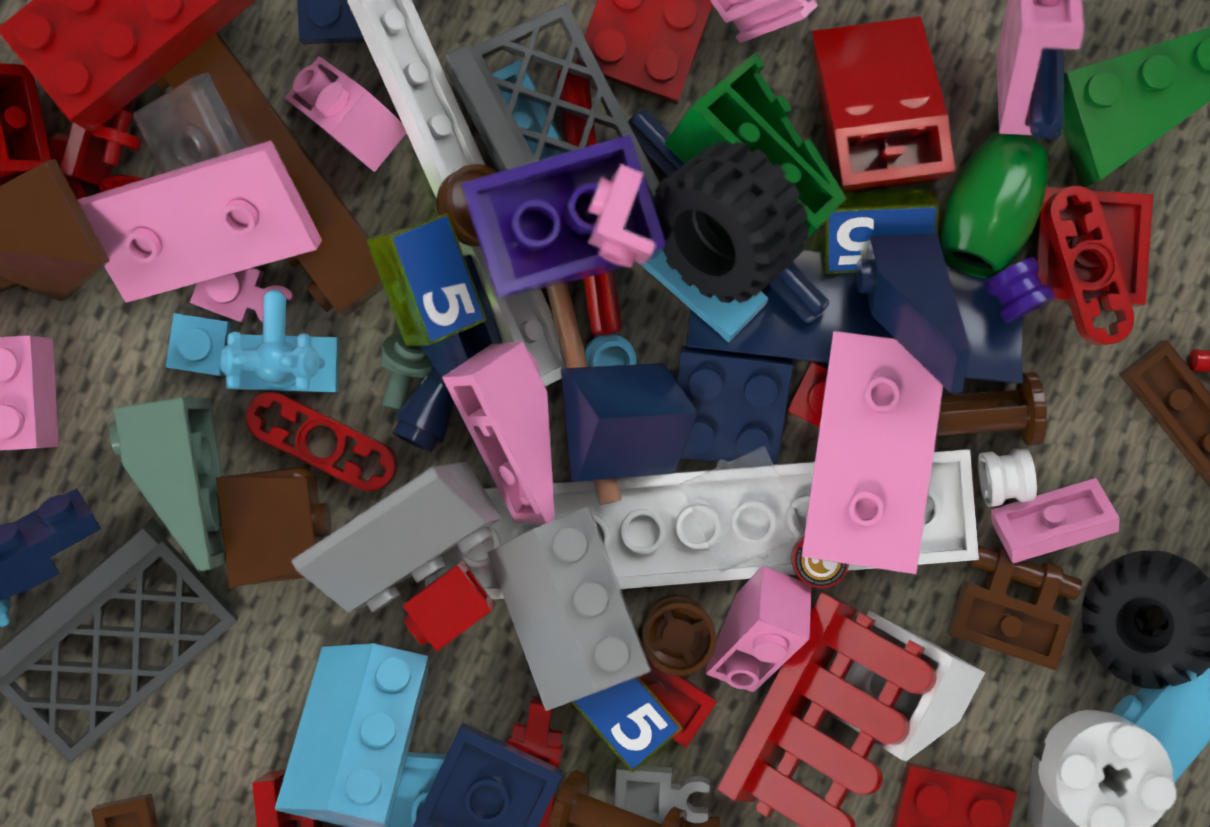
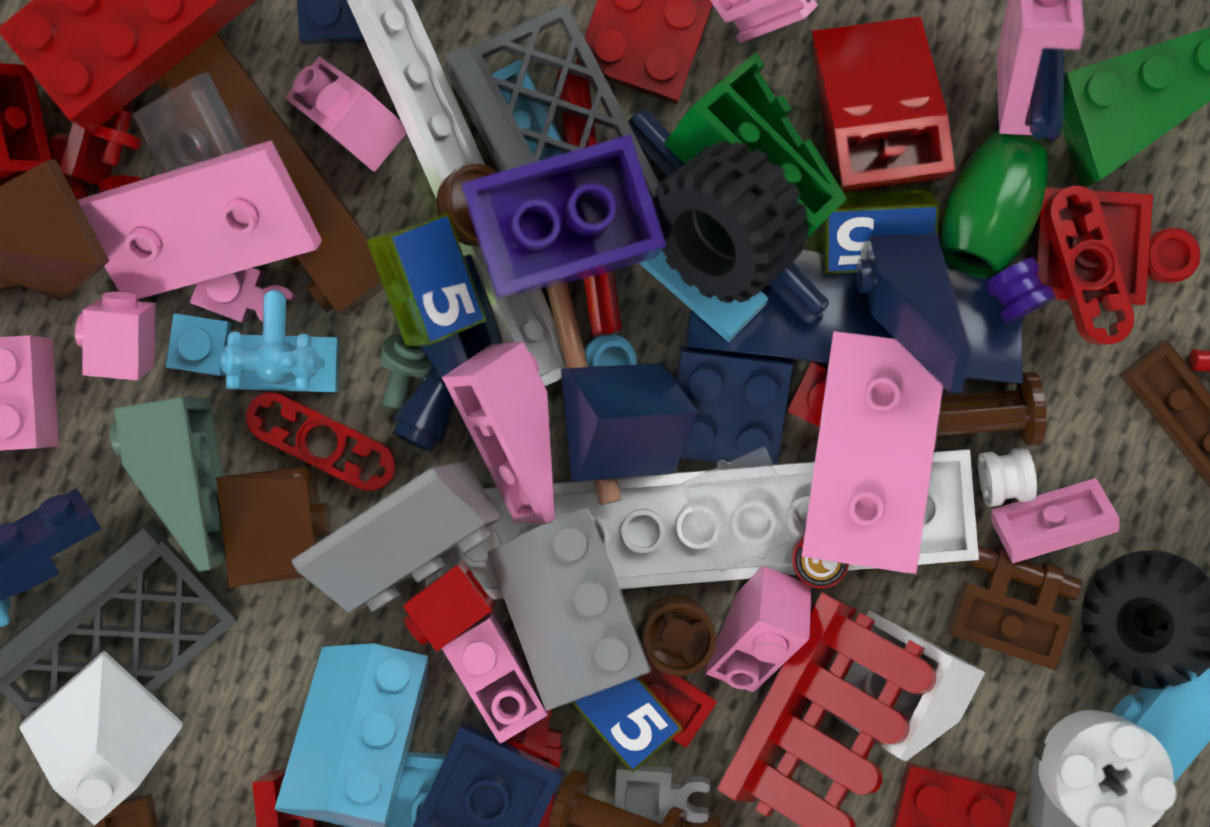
bright pink bracket [588,165,656,267] -> none
none -> white slope [19,651,183,825]
none -> bright pink brick [75,292,156,381]
none -> bright pink slope [442,610,548,744]
none -> red tile [1148,227,1201,284]

